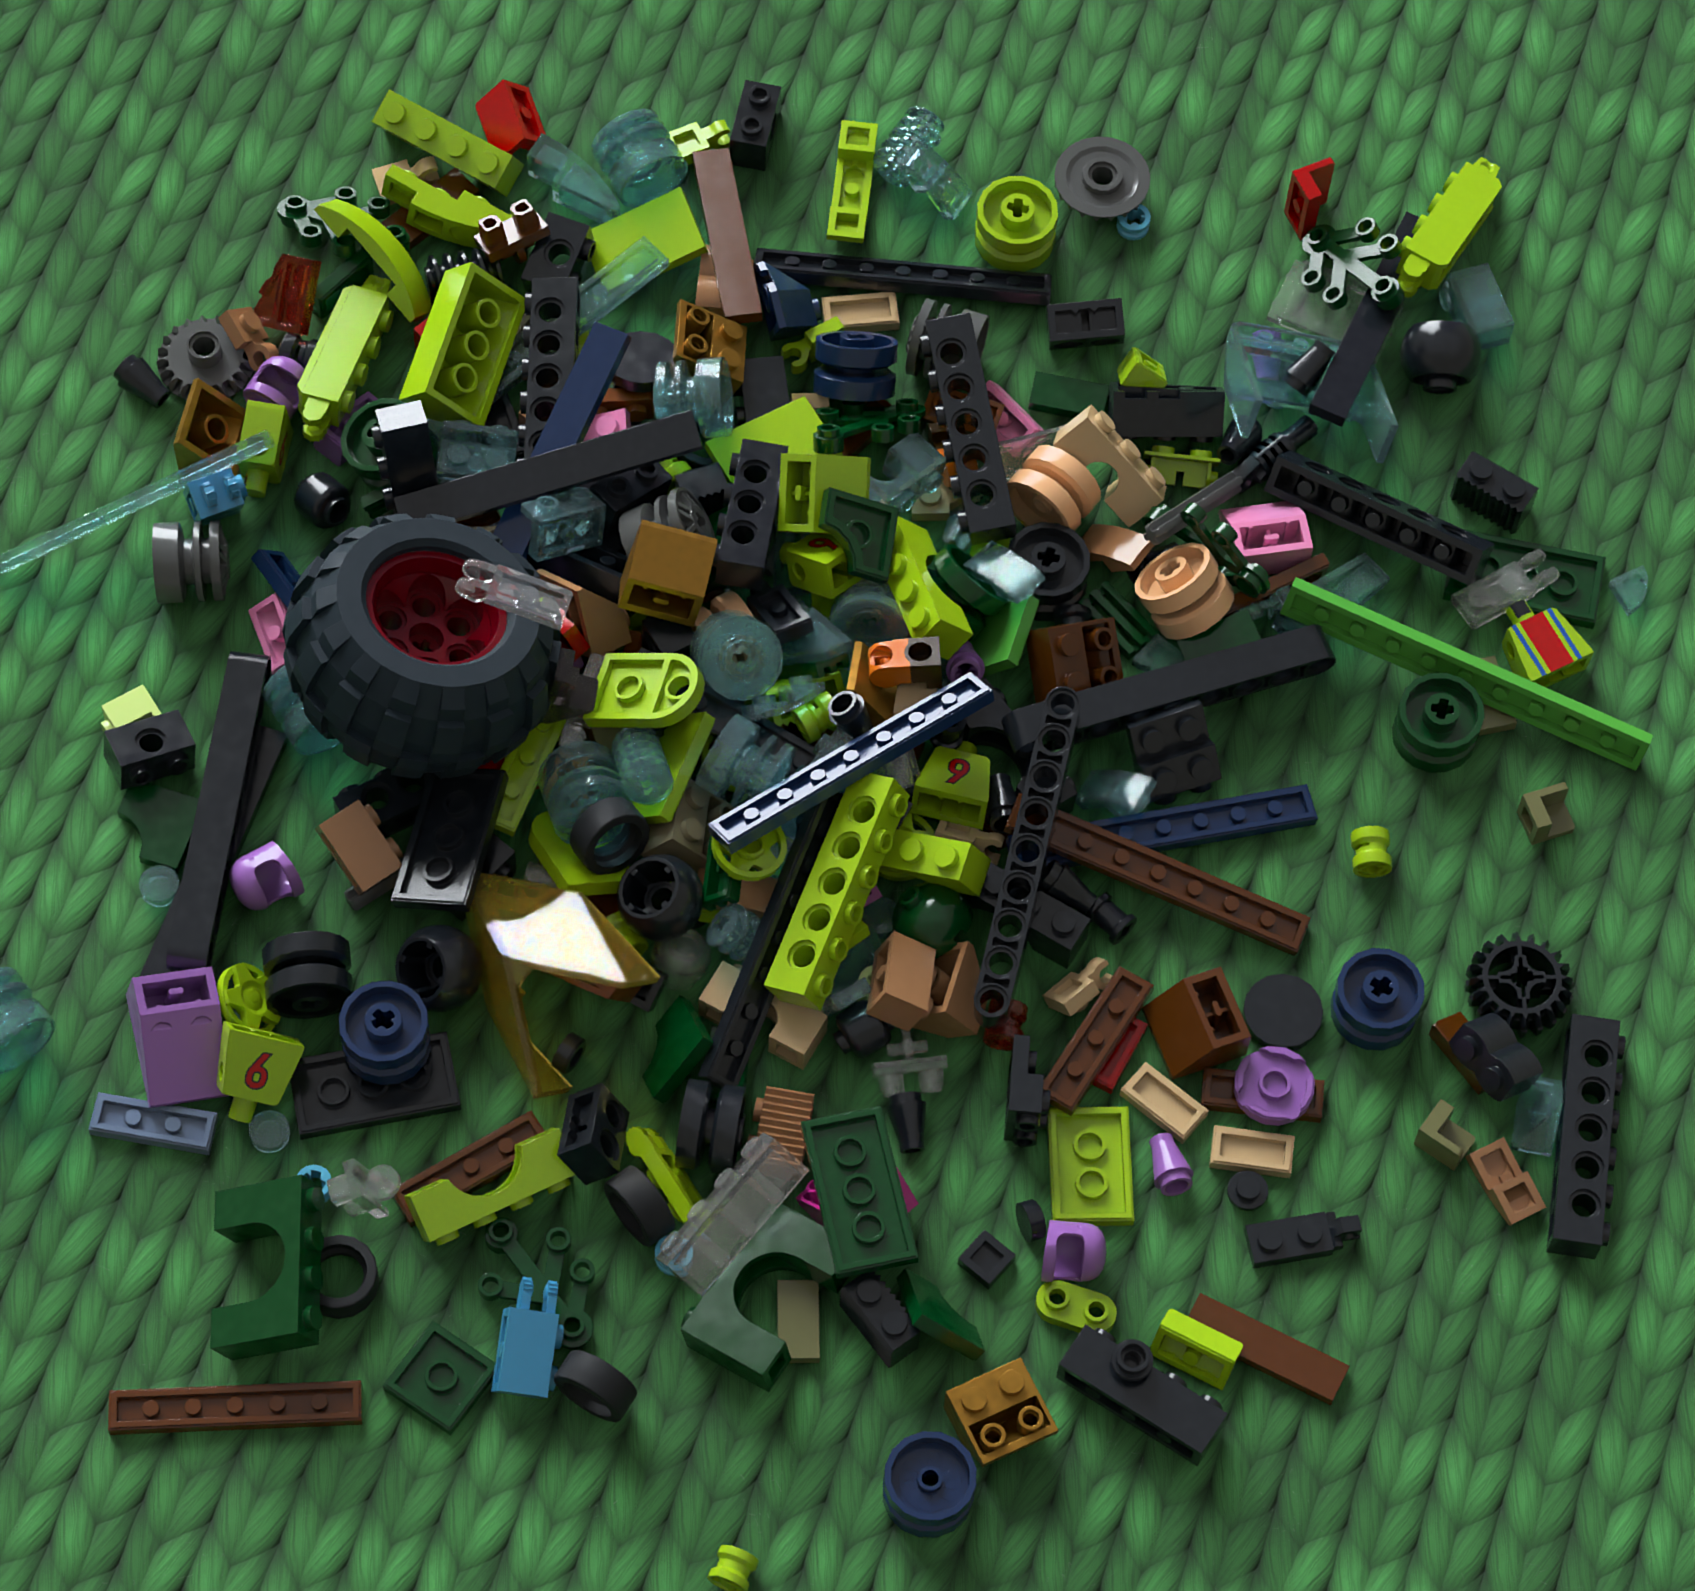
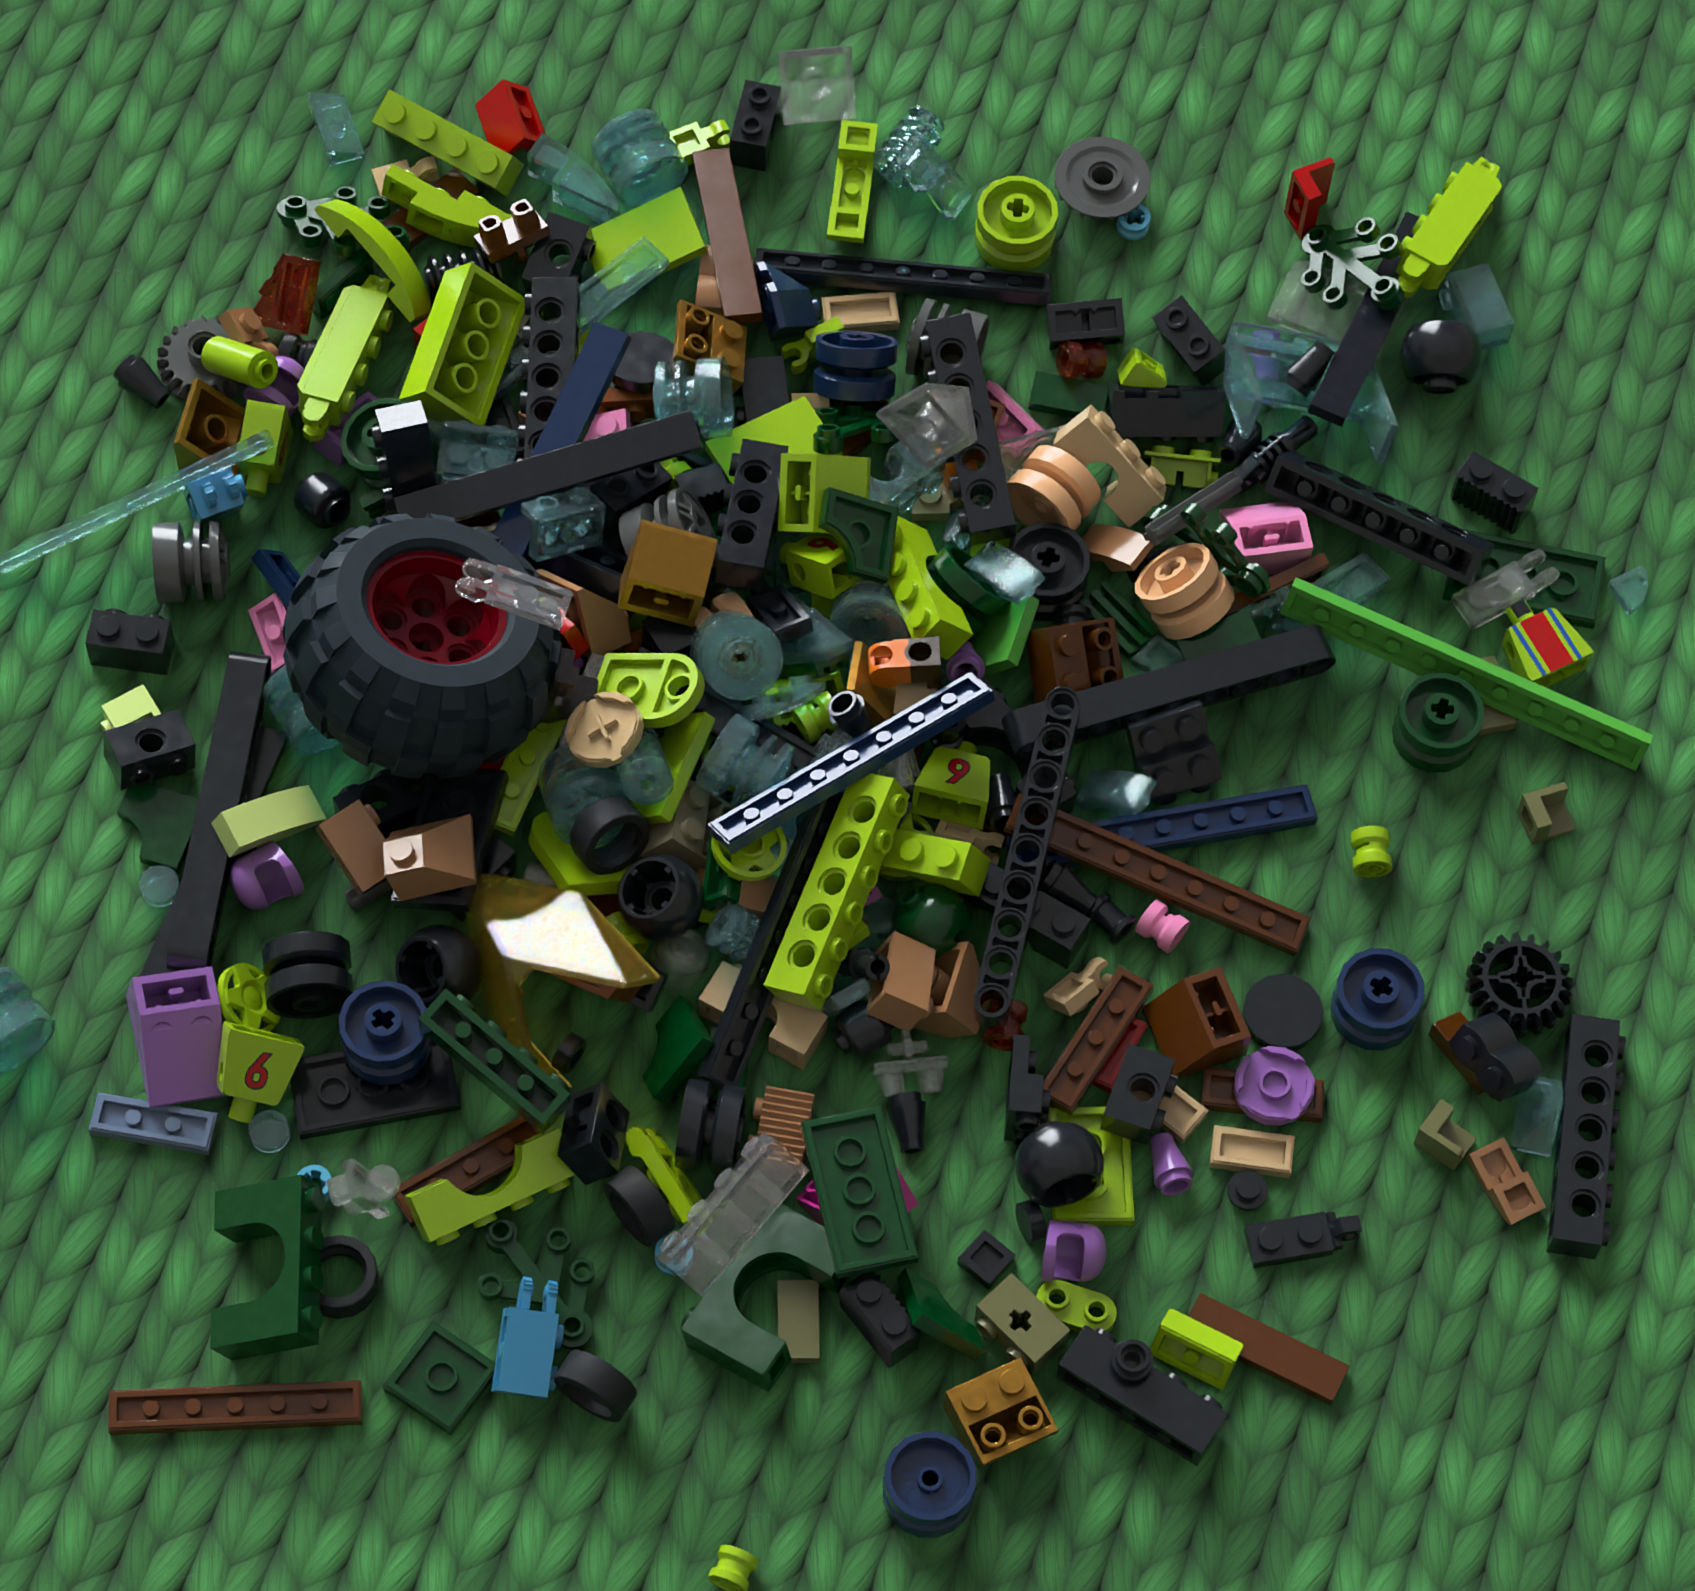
none -> black brick [85,608,175,675]
none -> lime brick [201,336,278,389]
none -> yellowish green slope [211,785,327,858]
none -> clear light blue slope [308,93,365,166]
none -> medium nougat slope [383,814,477,901]
none -> dark green brick [418,988,570,1135]
none -> tan tile [565,692,644,768]
none -> clear slope [777,45,856,125]
none -> black pin [837,949,890,981]
none -> clear slope [876,382,978,470]
none -> olive brick [974,1273,1070,1376]
none -> black wheel [1015,1121,1104,1208]
none -> clear red wheel [1056,340,1107,379]
none -> black brick [1100,1044,1179,1145]
none -> bright pink wheel [1135,899,1190,954]
none -> black brick [1152,295,1233,386]

